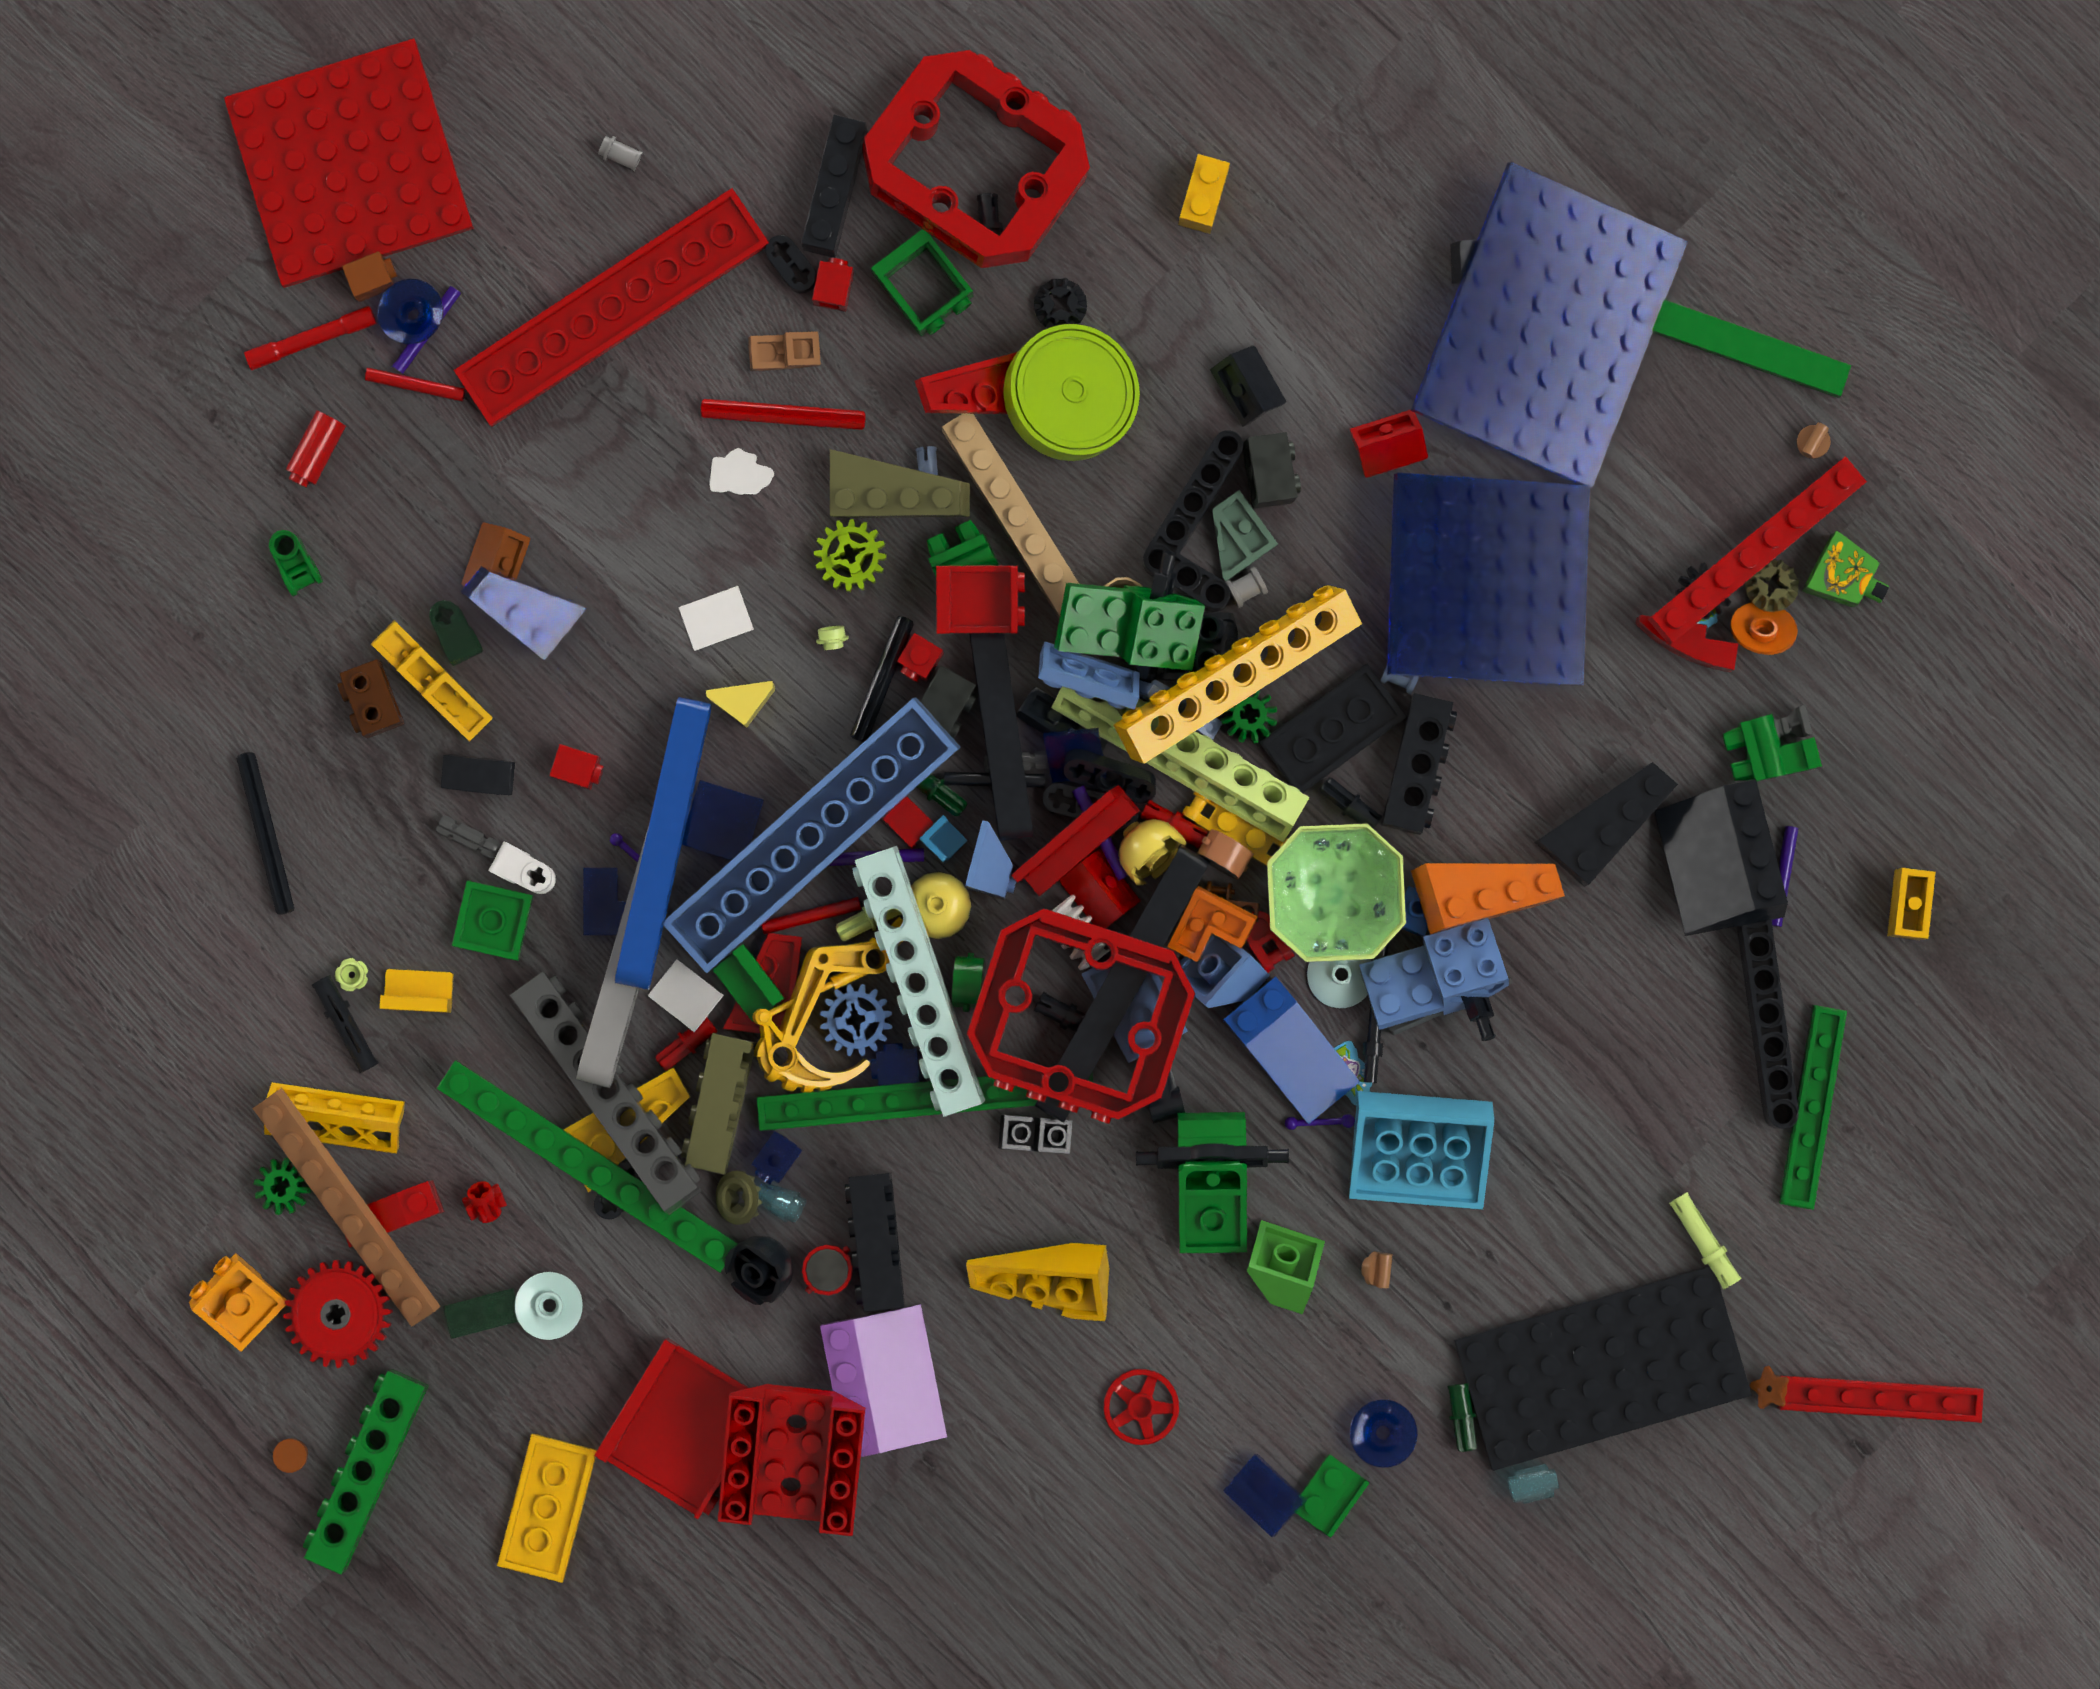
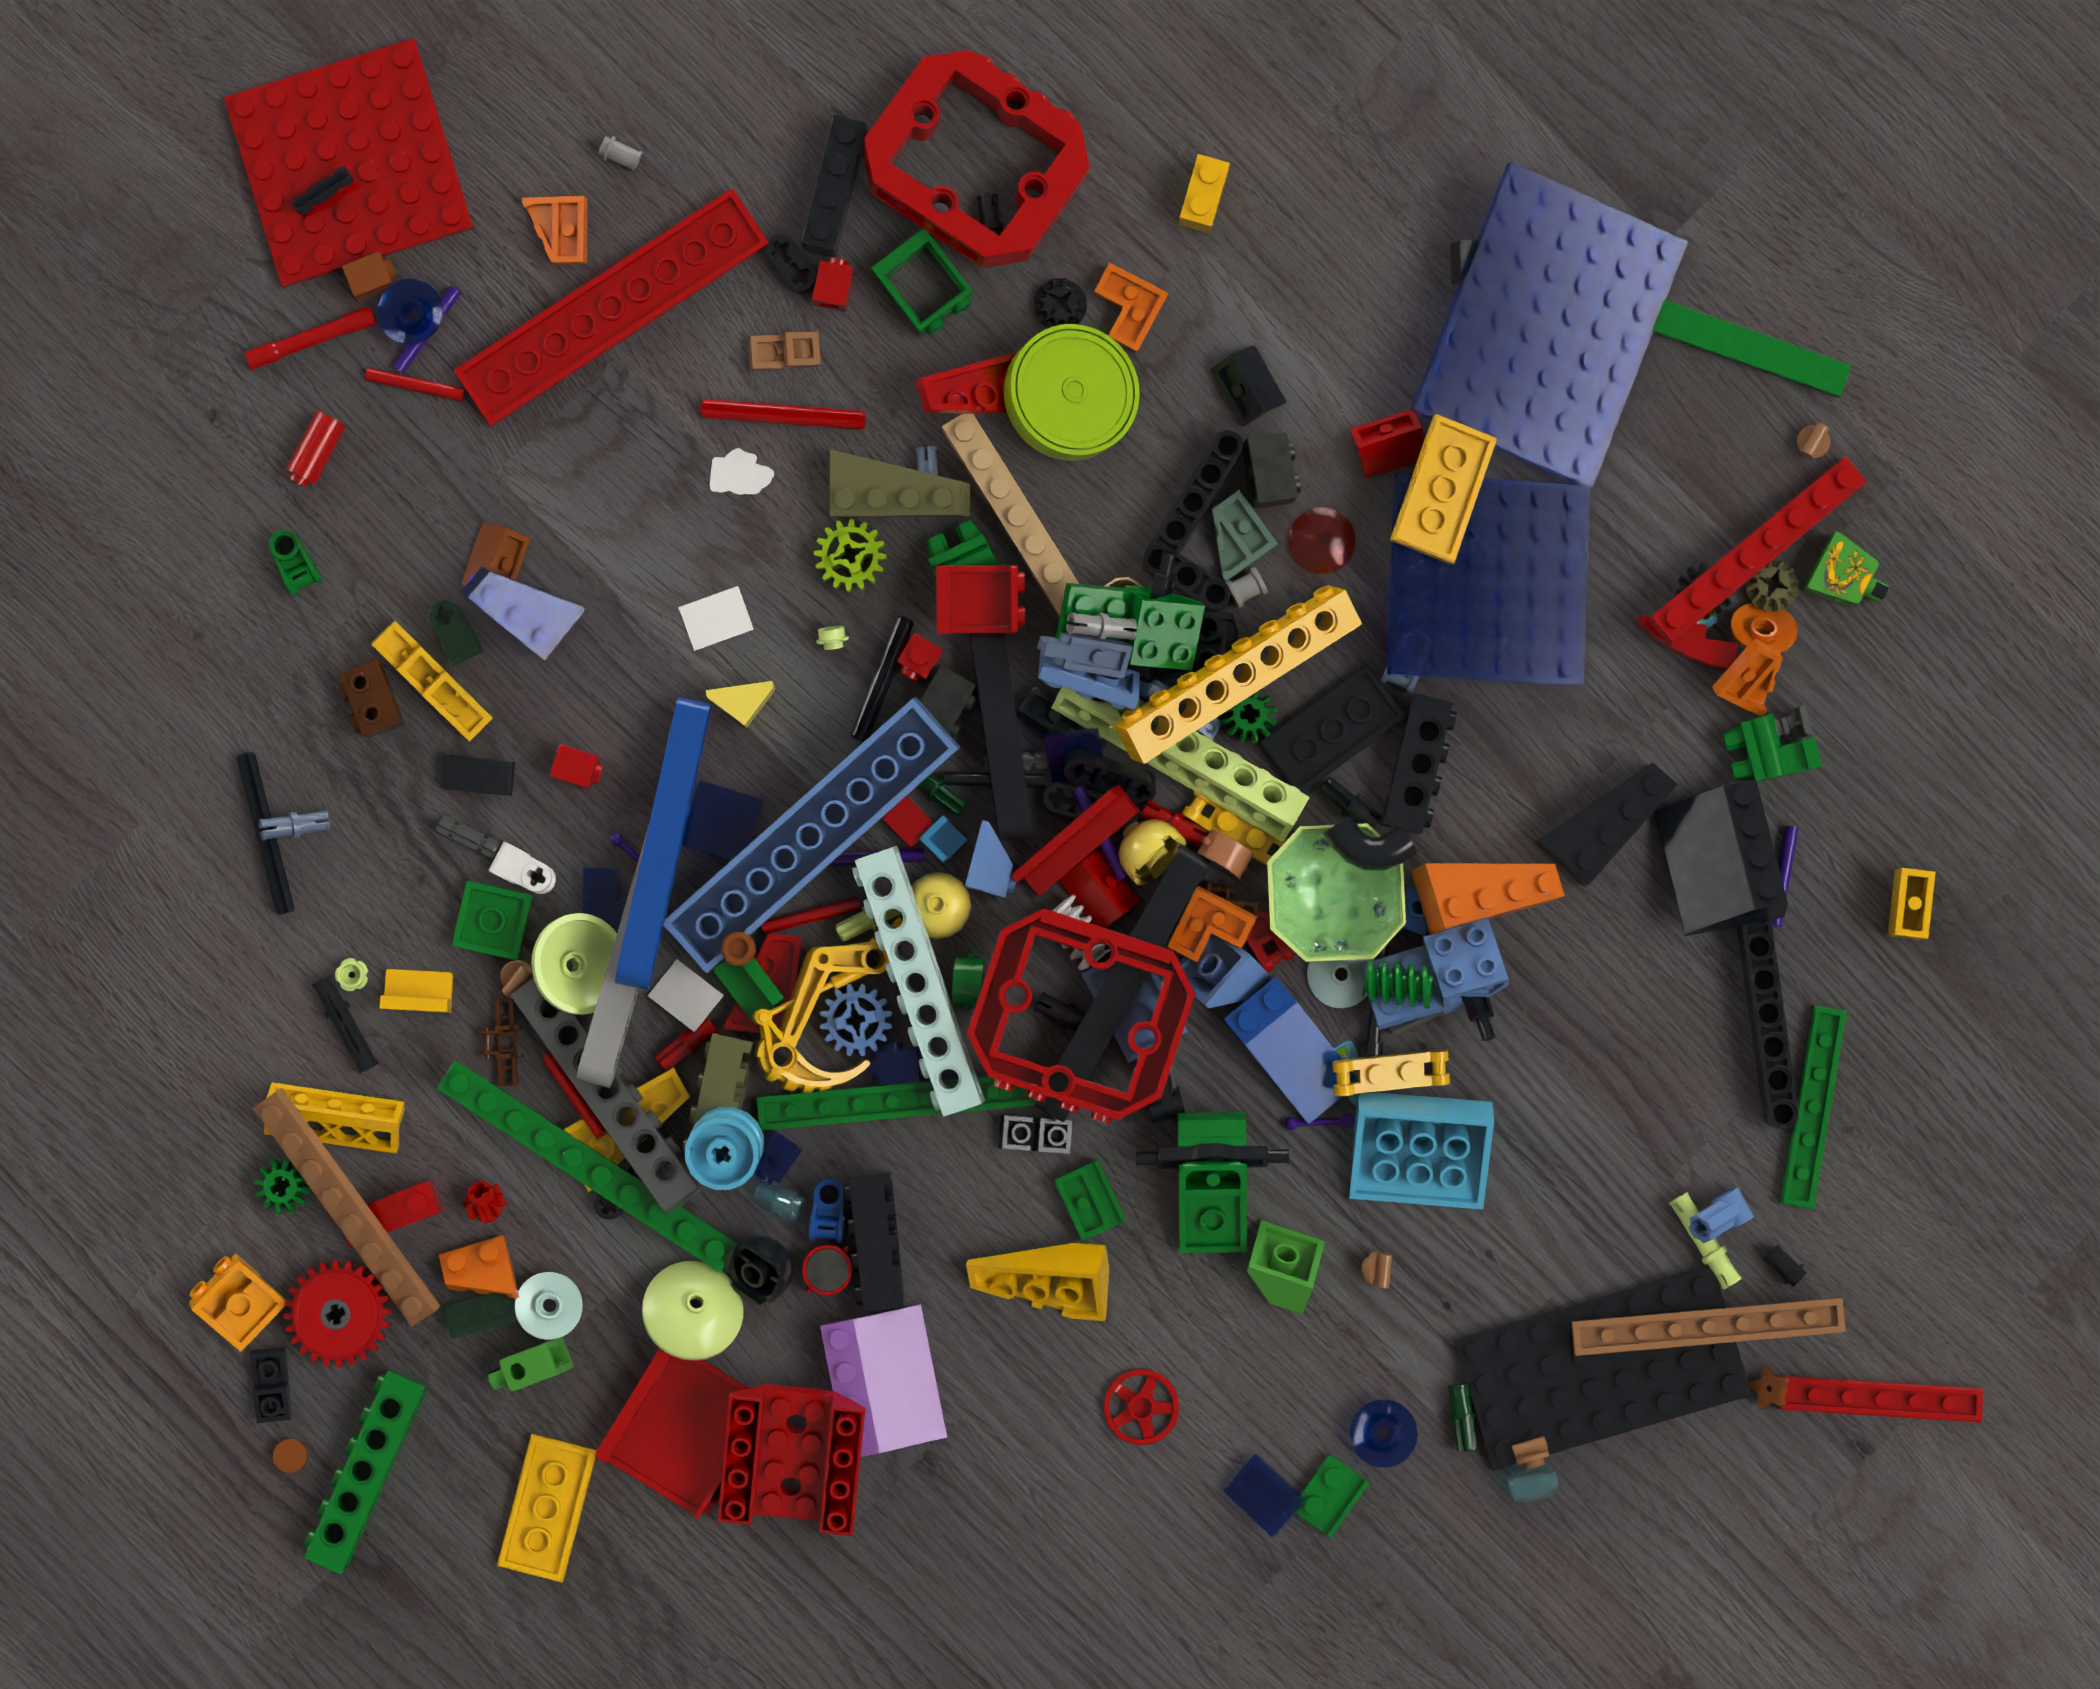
olive gear [716,1171,763,1225] -> none
none -> black slope [250,1347,291,1423]
none -> sand blue pin [259,810,330,840]
none -> black axle [292,166,354,215]
none -> orange wing [438,1235,519,1299]
none -> reddish brown piece [478,998,523,1086]
none -> bright green torso [488,1337,574,1392]
none -> medium nougat plate [500,960,533,998]
none -> orange wing [522,196,588,265]
none -> yellowish green dish [531,913,617,1015]
none -> red bar [542,1053,607,1139]
none -> yellowish green dish [642,1261,744,1360]
none -> medium azure wheel [685,1107,764,1190]
none -> dark orange tile [721,932,756,966]
none -> blue piece [809,1177,845,1244]
none -> sand blue hinge [1037,633,1133,678]
none -> green plate [1054,1160,1127,1242]
none -> light grey pin [1066,612,1137,640]
none -> orange plate [1094,262,1168,353]
none -> clear red dish [1289,507,1355,574]
none -> black cylinder [1323,816,1417,871]
none -> yellow plate [1332,1049,1450,1096]
none -> green piece [1362,959,1434,1009]
none -> yellow tile [1390,414,1497,565]
none -> medium nougat plate [1511,1436,1550,1470]
none -> medium nougat plate [1571,1298,1846,1356]
none -> medium blue piece [1689,1187,1754,1243]
none -> orange wing [1712,638,1783,717]
none -> black pin [1763,1244,1807,1287]

